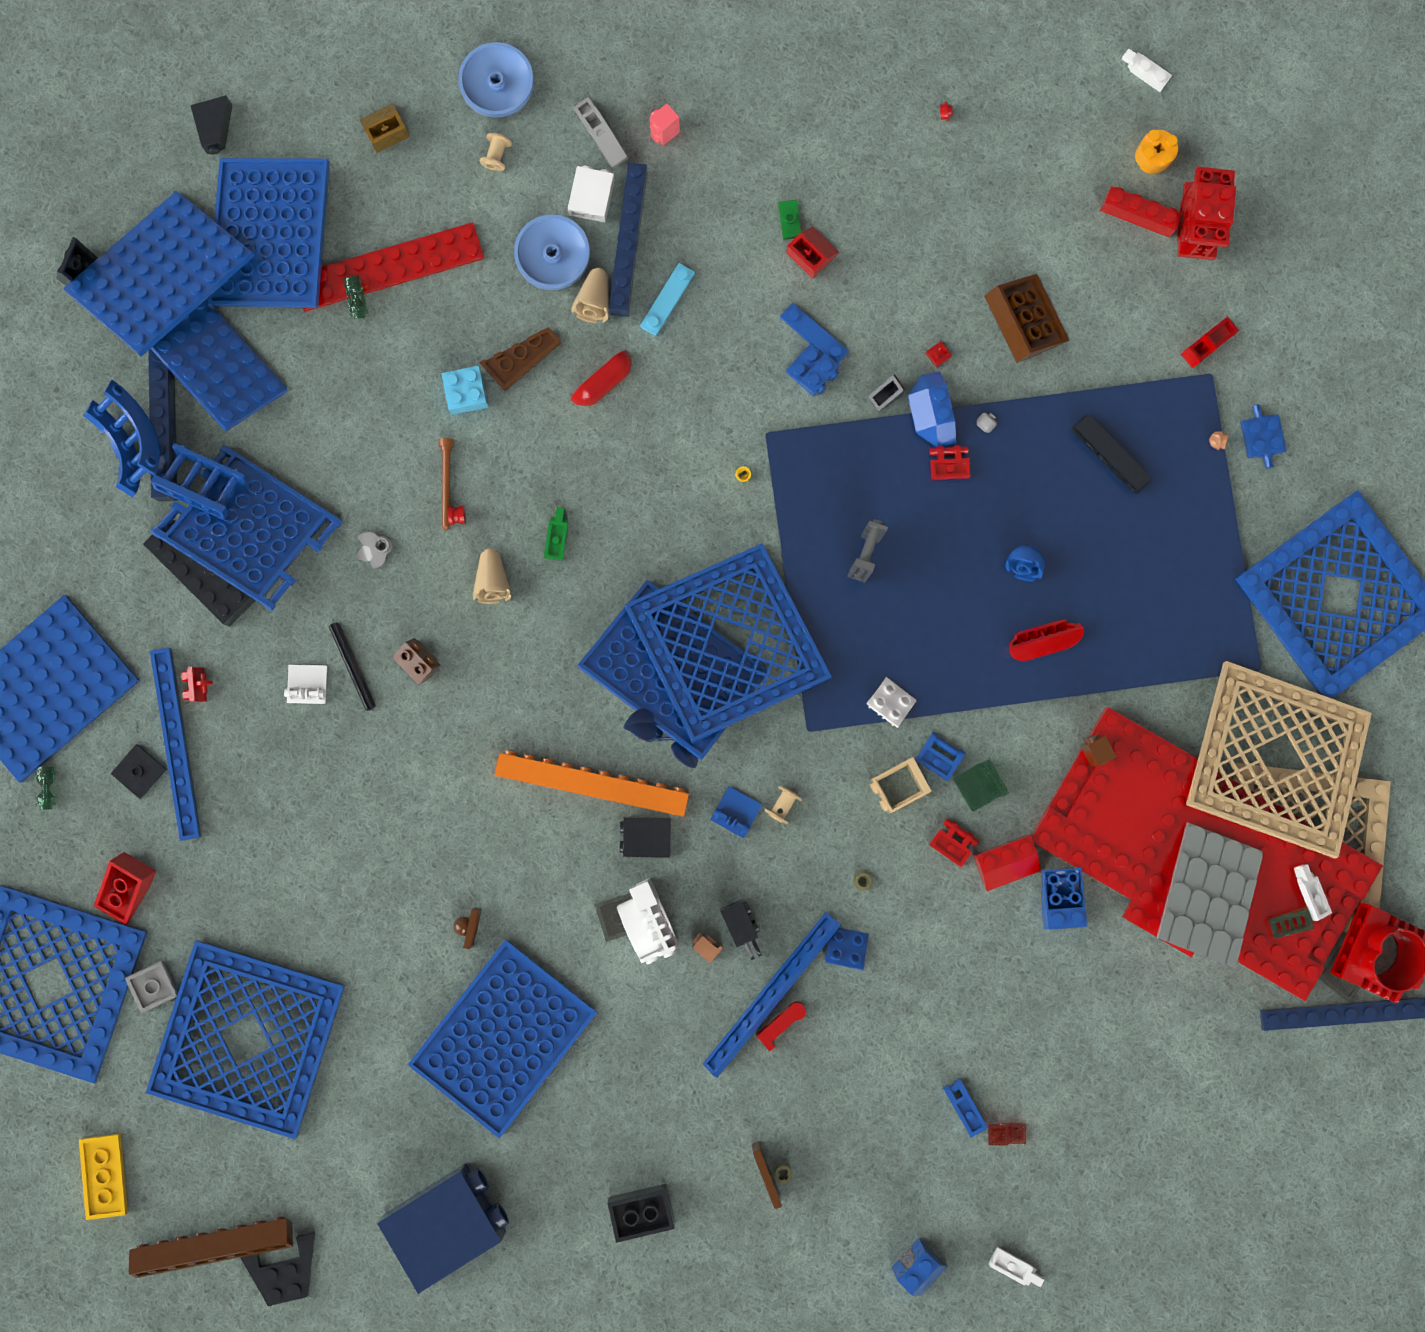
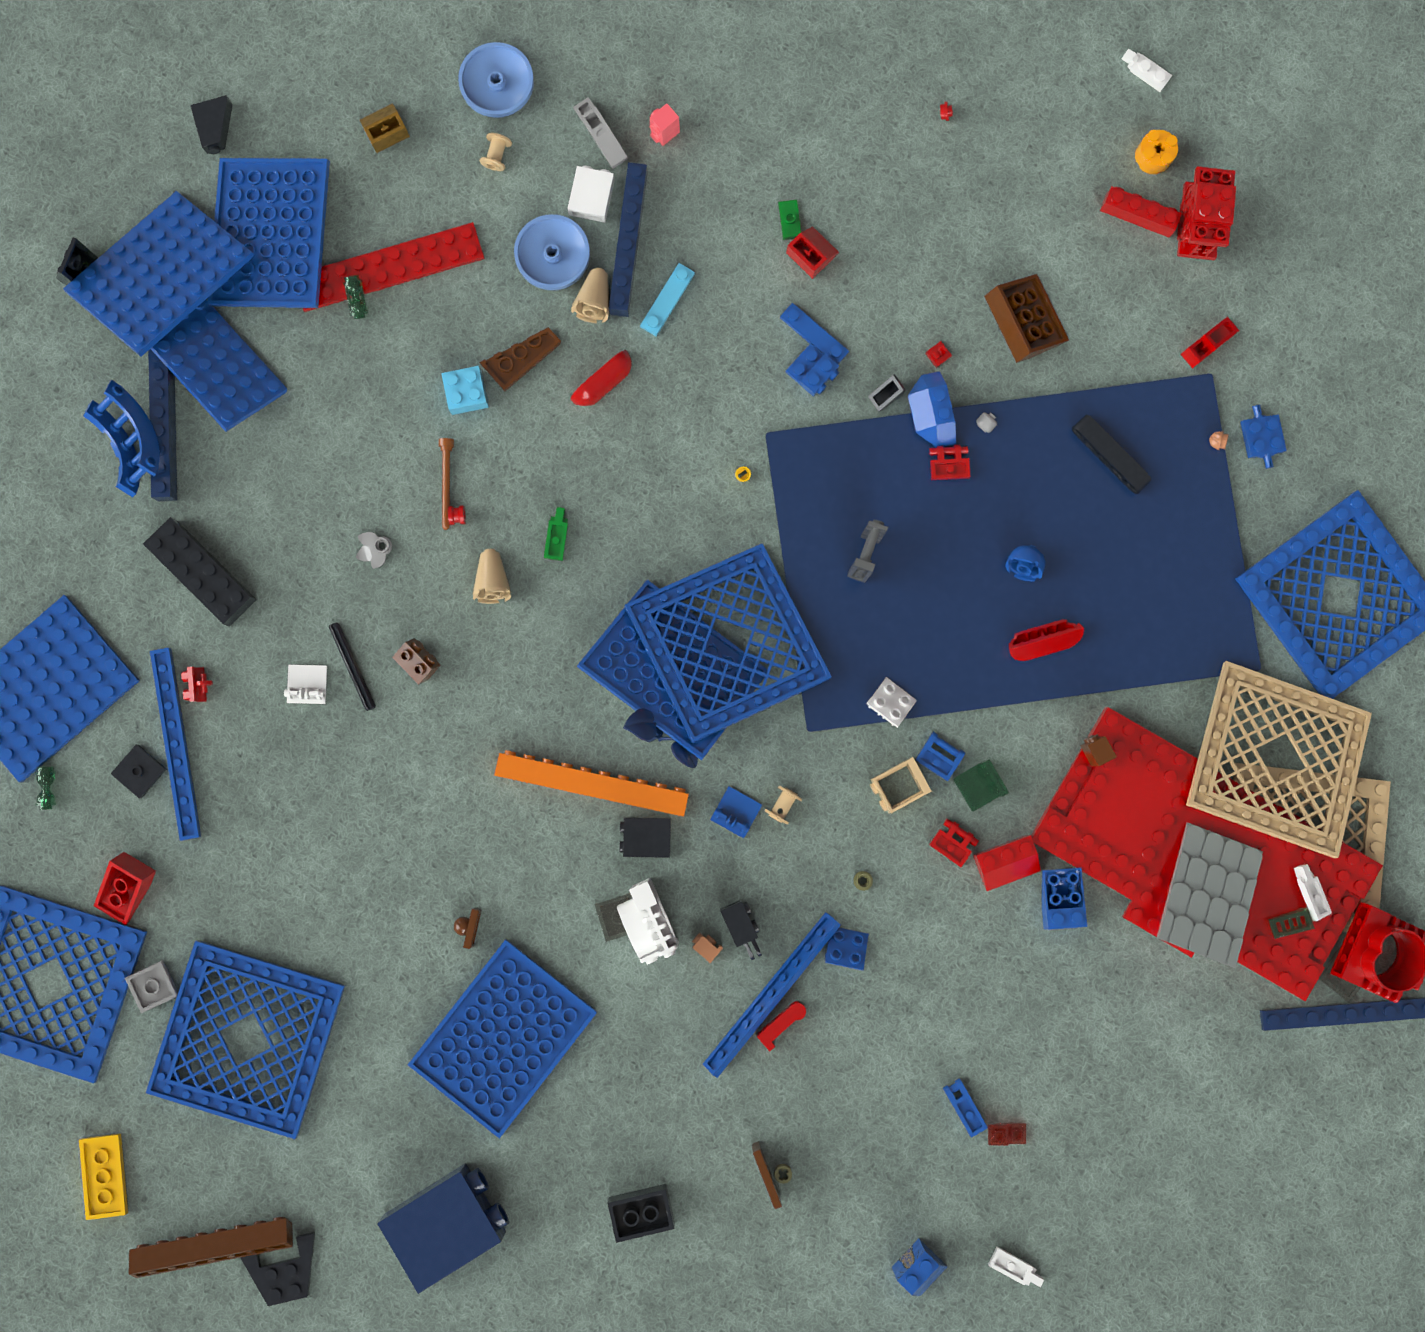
blue plate [150,445,342,611] -> none
blue fence [151,443,247,521] -> none

